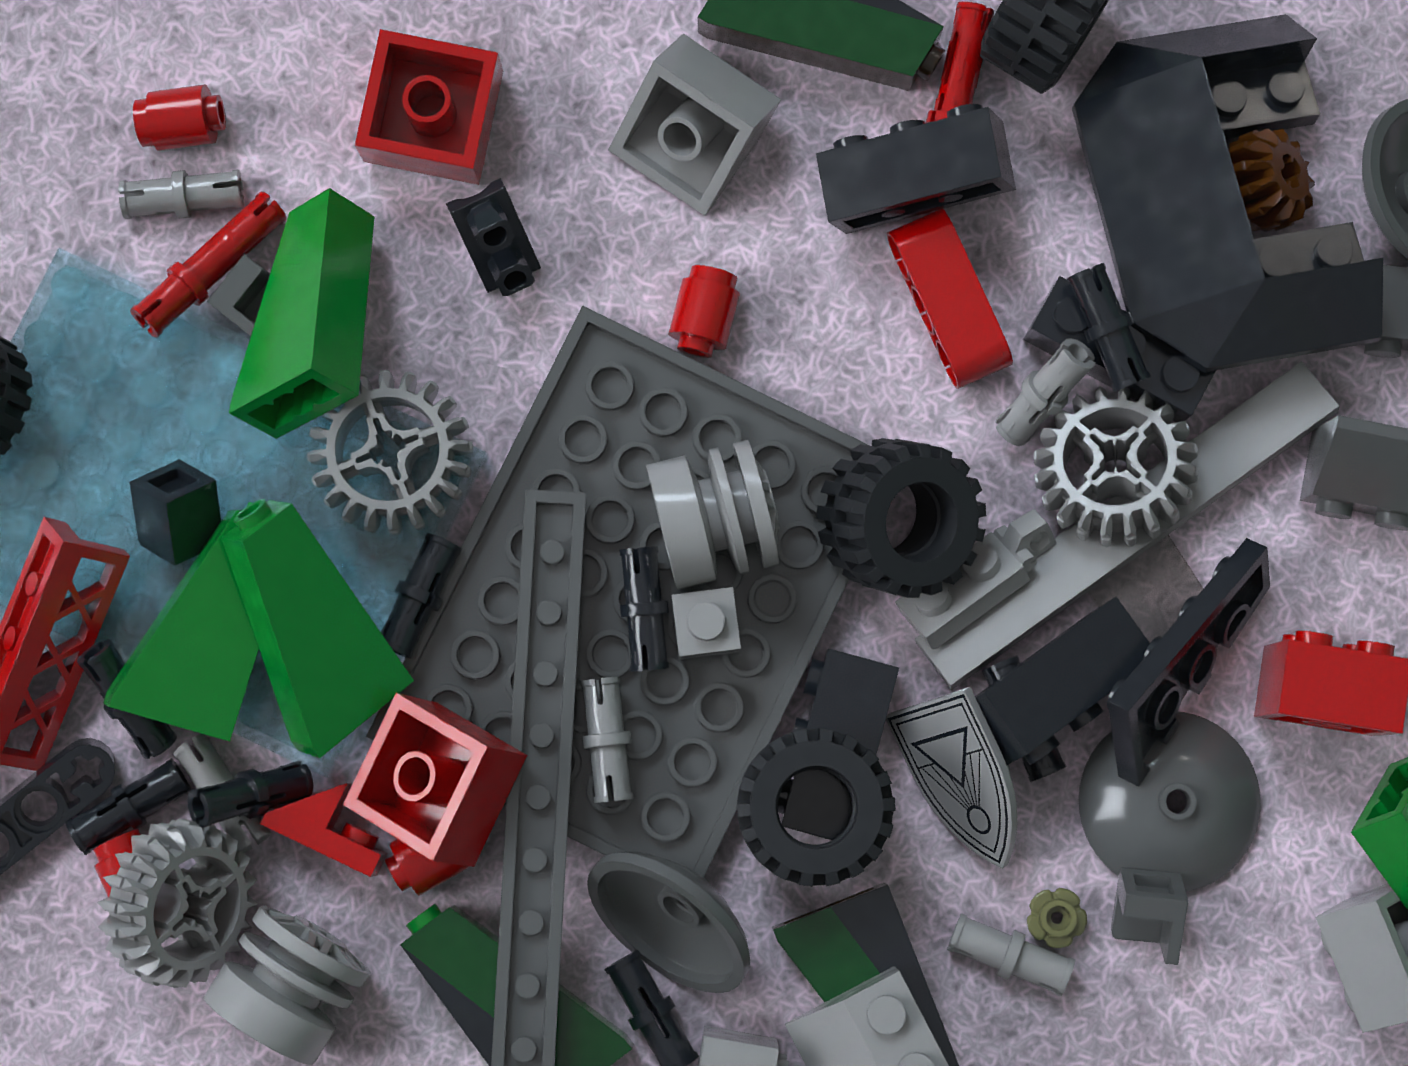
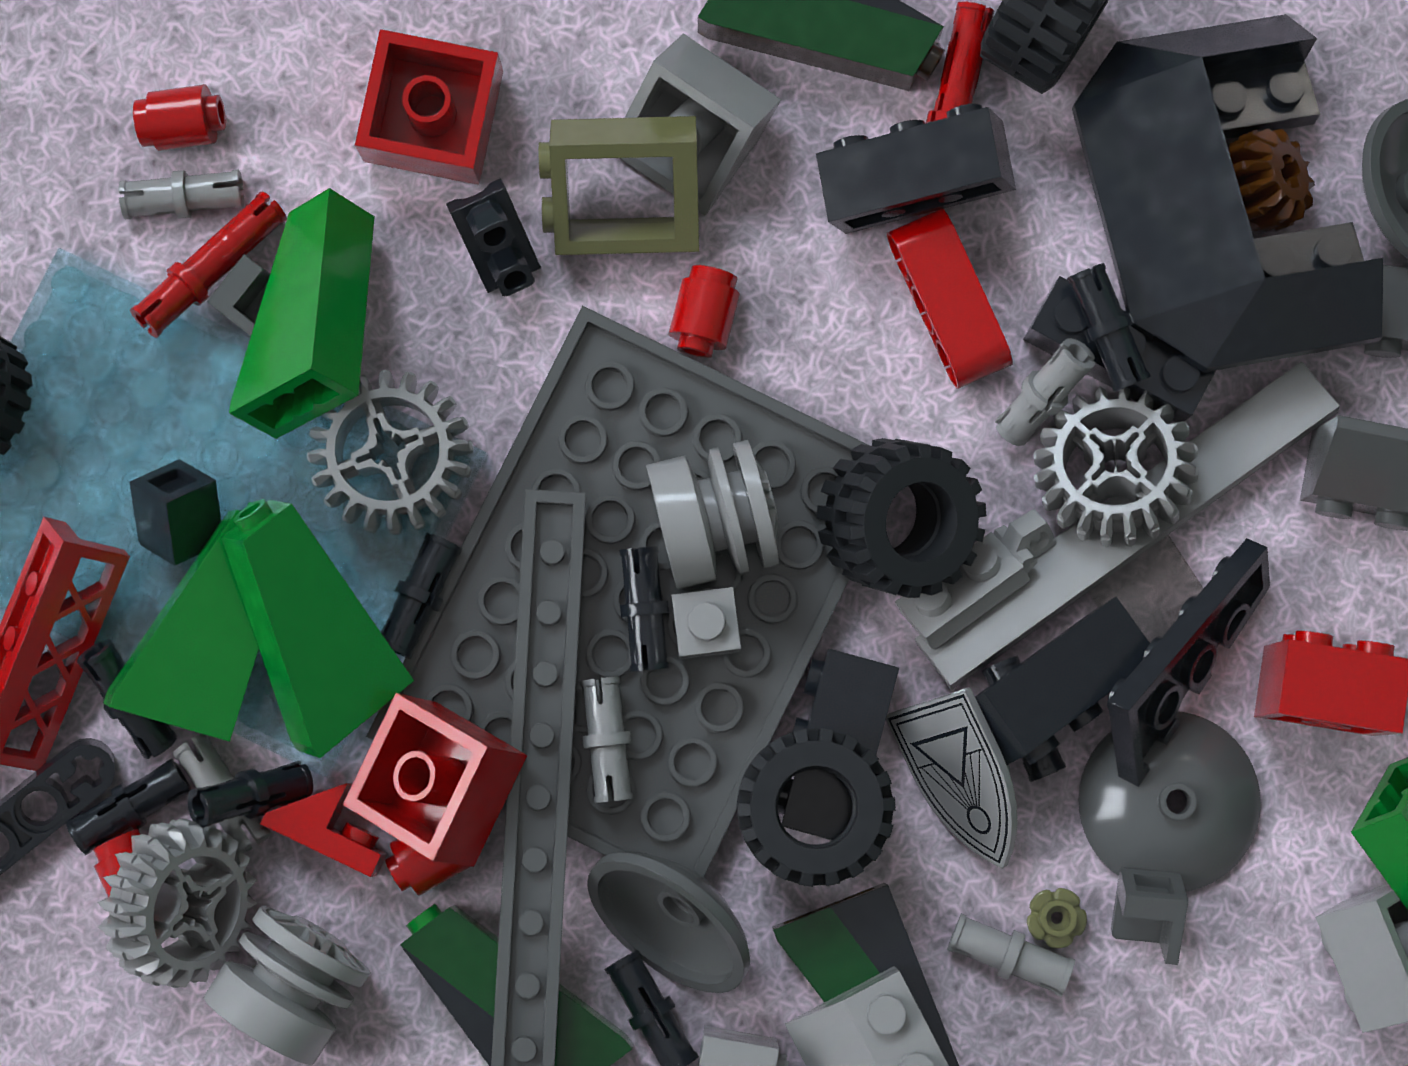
none -> olive window [538,116,699,255]

